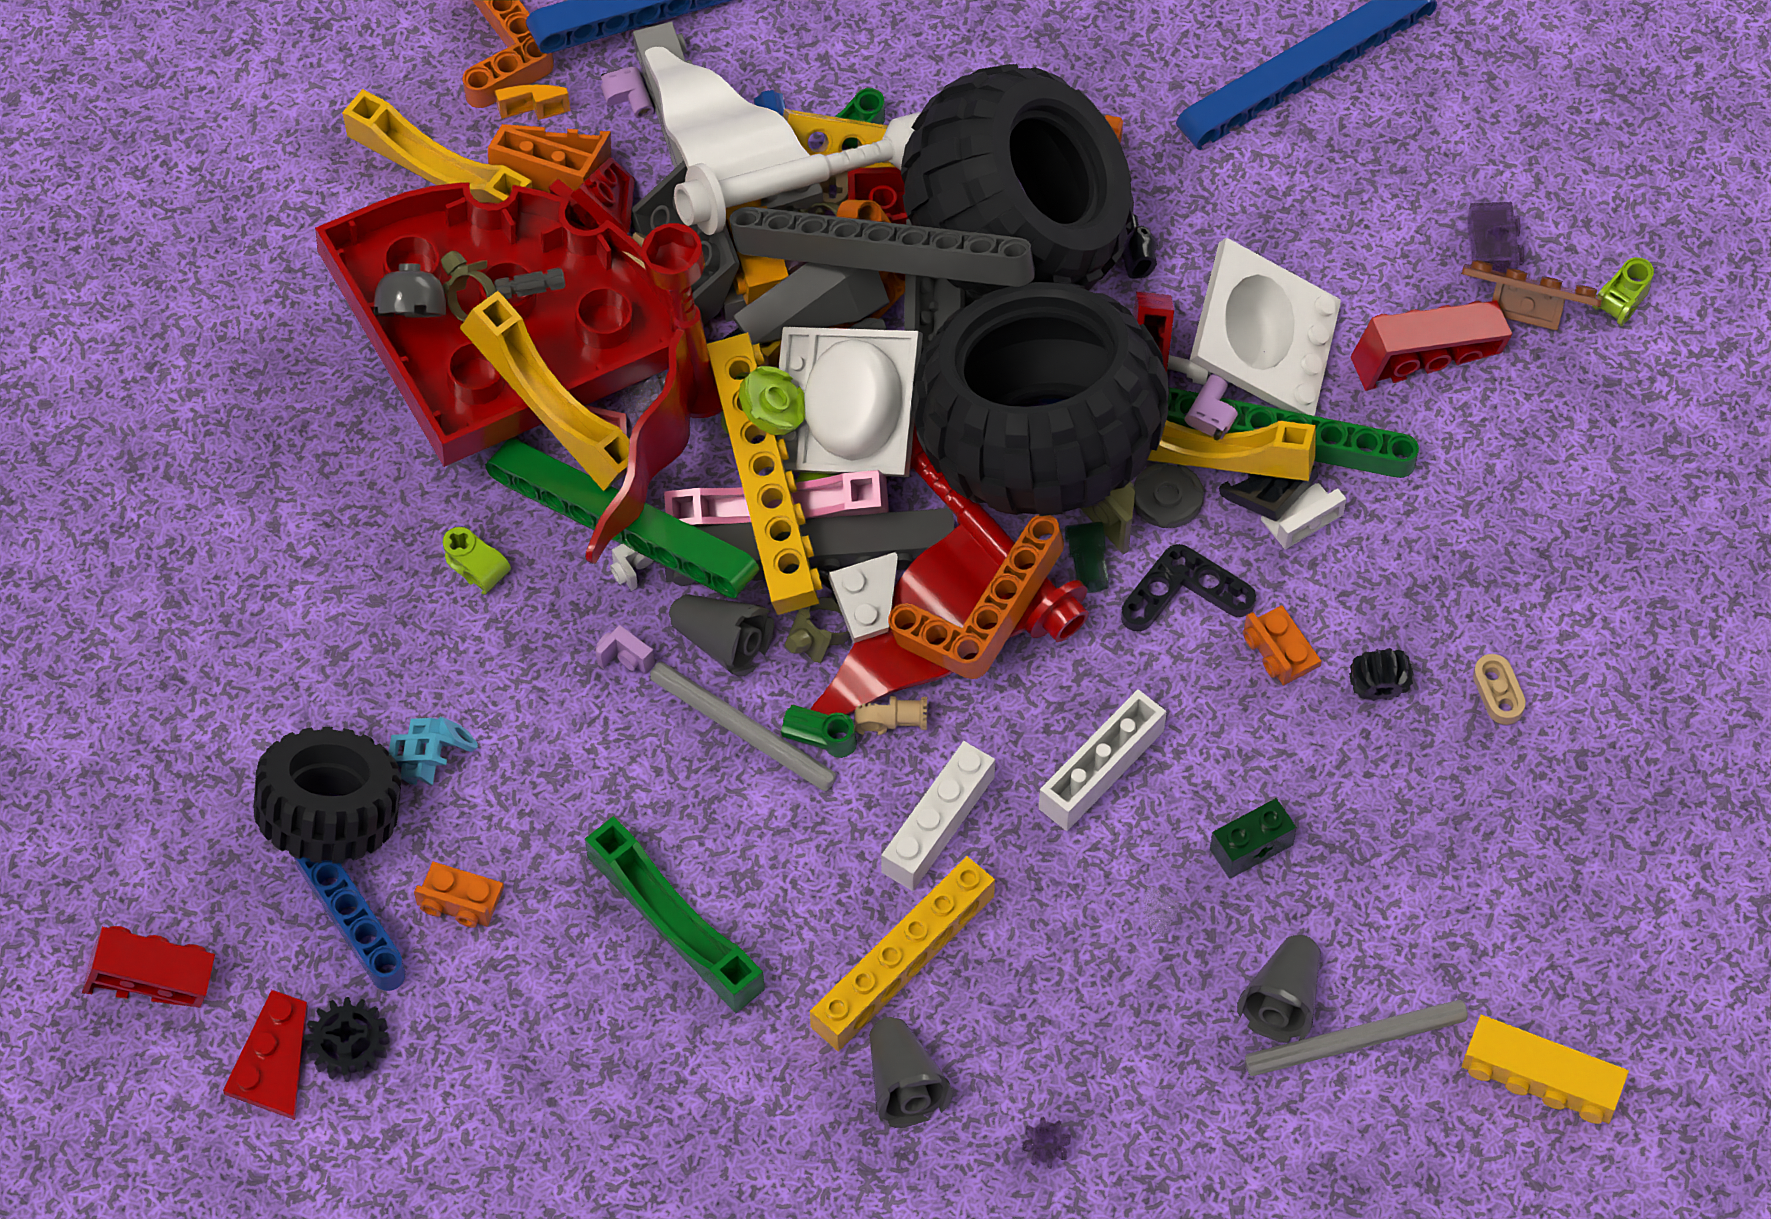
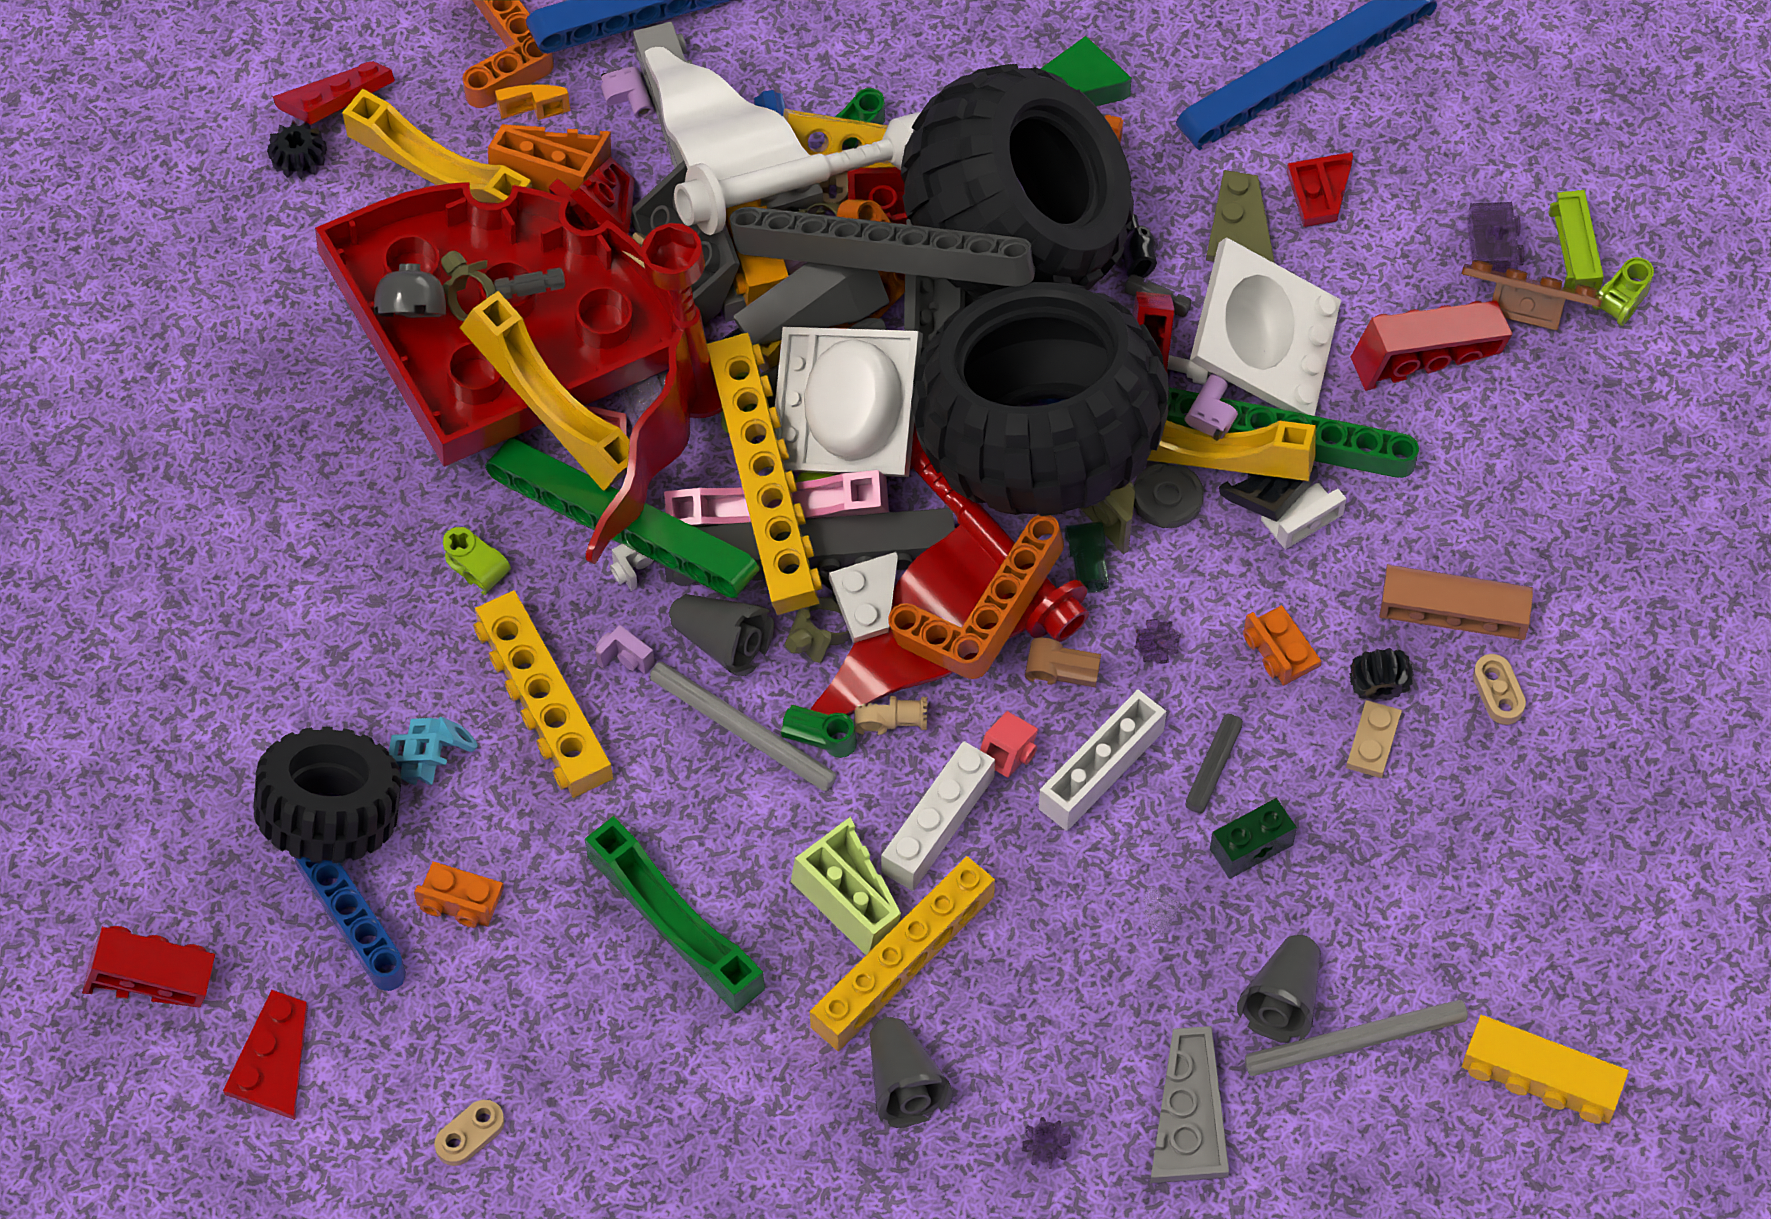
black gear [304,997,390,1082] -> none
lime tile [739,366,805,435] -> none
black beam [1121,544,1256,632] -> none
none -> black gear [267,120,327,180]
none -> red wing [272,61,395,125]
none -> tan plate [434,1100,504,1166]
none -> yellow brick [473,590,613,798]
none -> yellowish green wedge [790,817,901,955]
none -> coral brick [980,711,1038,778]
none -> medium nougat piece [1025,637,1101,688]
none -> green slope [1040,36,1132,107]
none -> dark grey axle [1124,274,1192,317]
none -> clear purple gear [1134,619,1181,664]
none -> light grey wing [1150,1026,1229,1183]
none -> dark grey axle [1185,714,1243,813]
none -> olive wing [1206,170,1275,263]
none -> red wing [1287,152,1353,227]
none -> tan plate [1346,700,1402,778]
none -> nougat brick [1379,564,1533,640]
none -> lime container [1548,190,1604,295]

